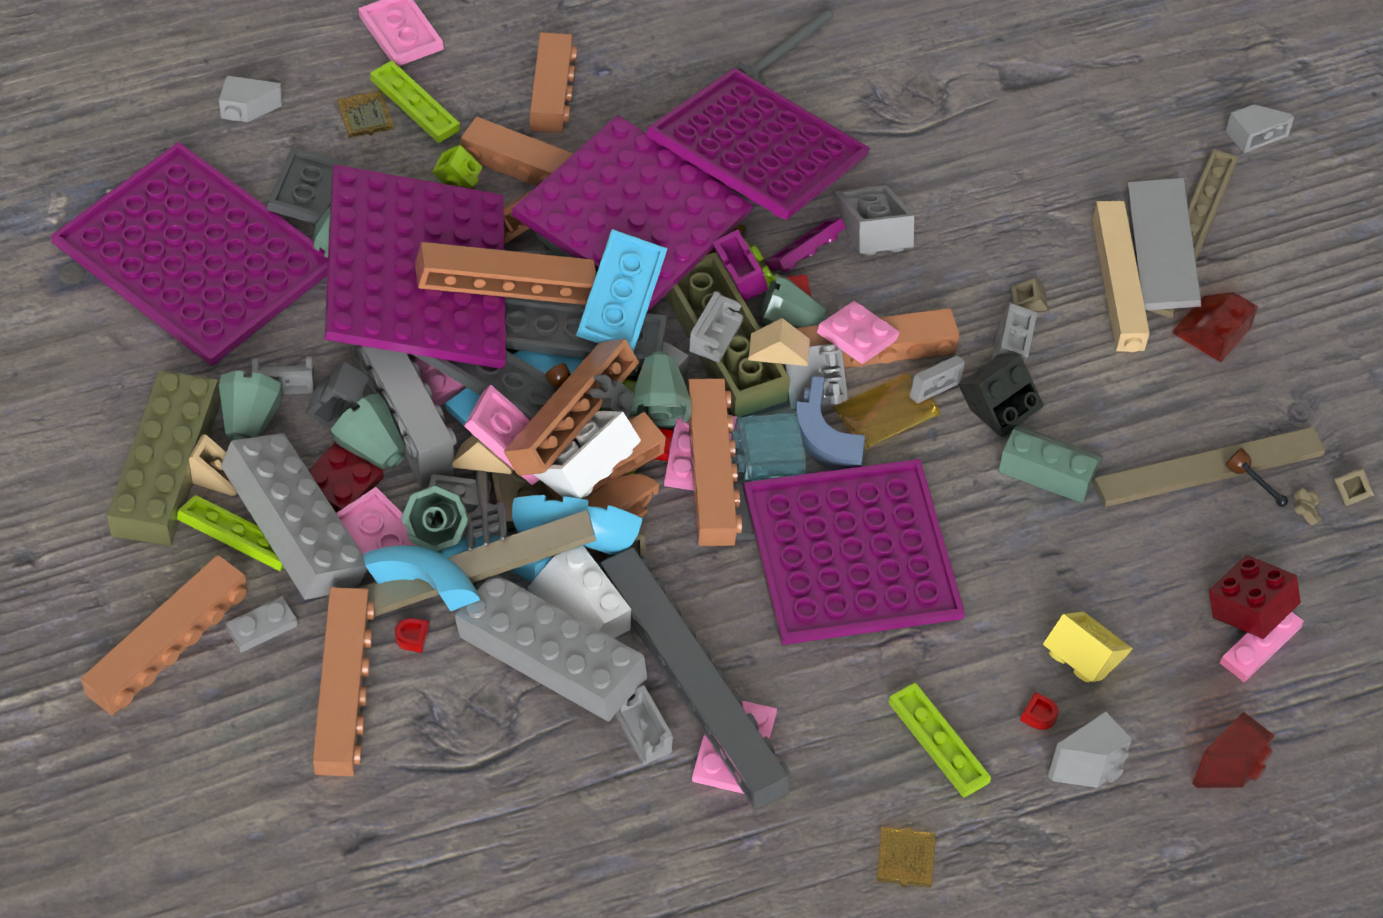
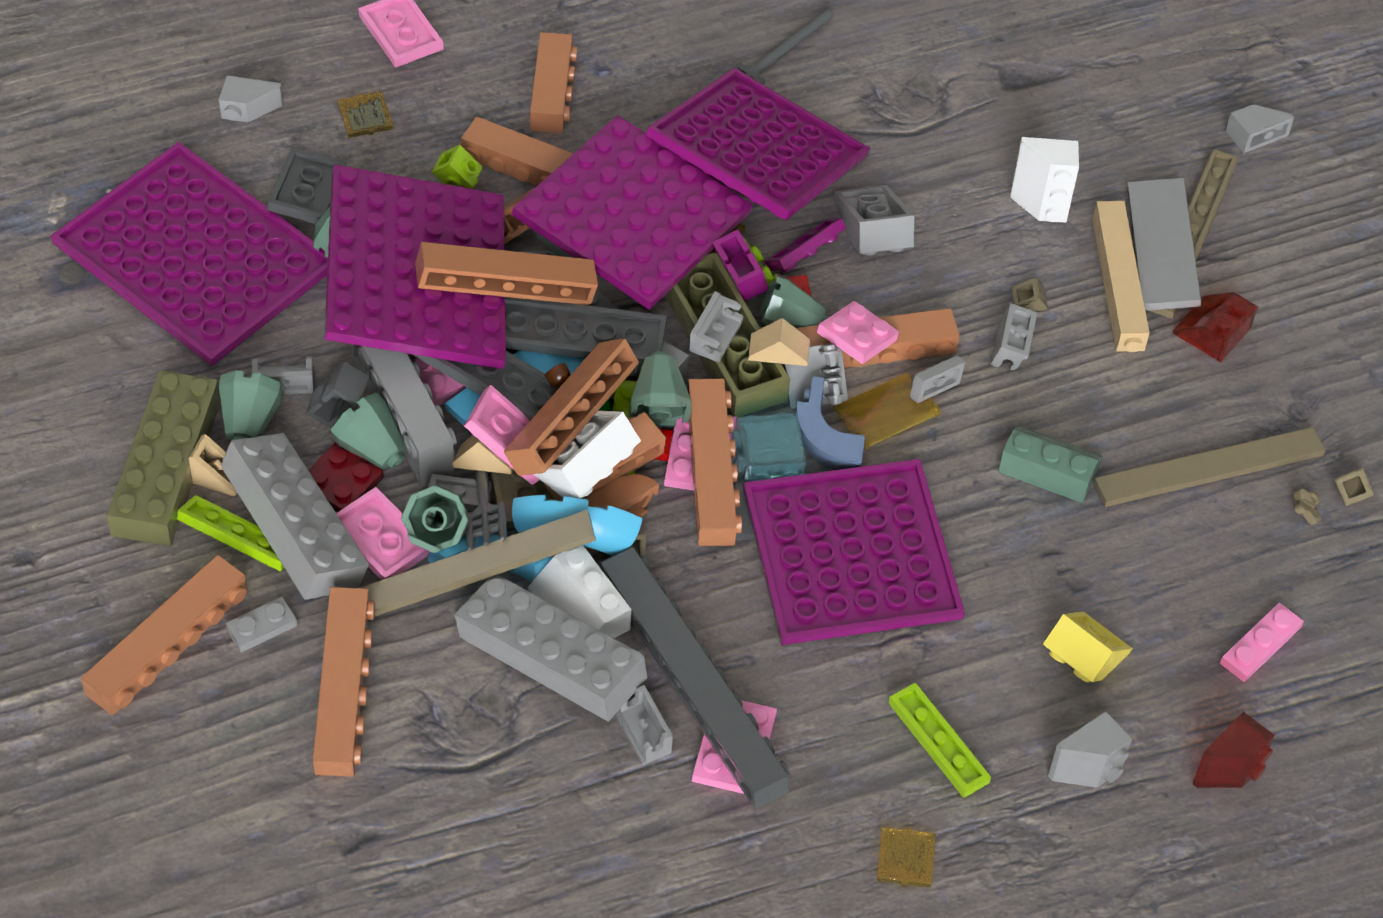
medium azure brick [364,545,480,611] -> none
lime plate [370,60,460,144] -> none
red tile [395,618,430,653] -> none
medium azure tile [576,229,668,352] -> none
dark grey plate [589,375,635,419] -> none
pearl dark grey slope [958,355,1044,436] -> none
red tile [1020,692,1058,730] -> none
dark red brick [1208,554,1301,639] -> none
hinge [1225,448,1288,507] -> none
none -> white slope [1010,137,1079,223]

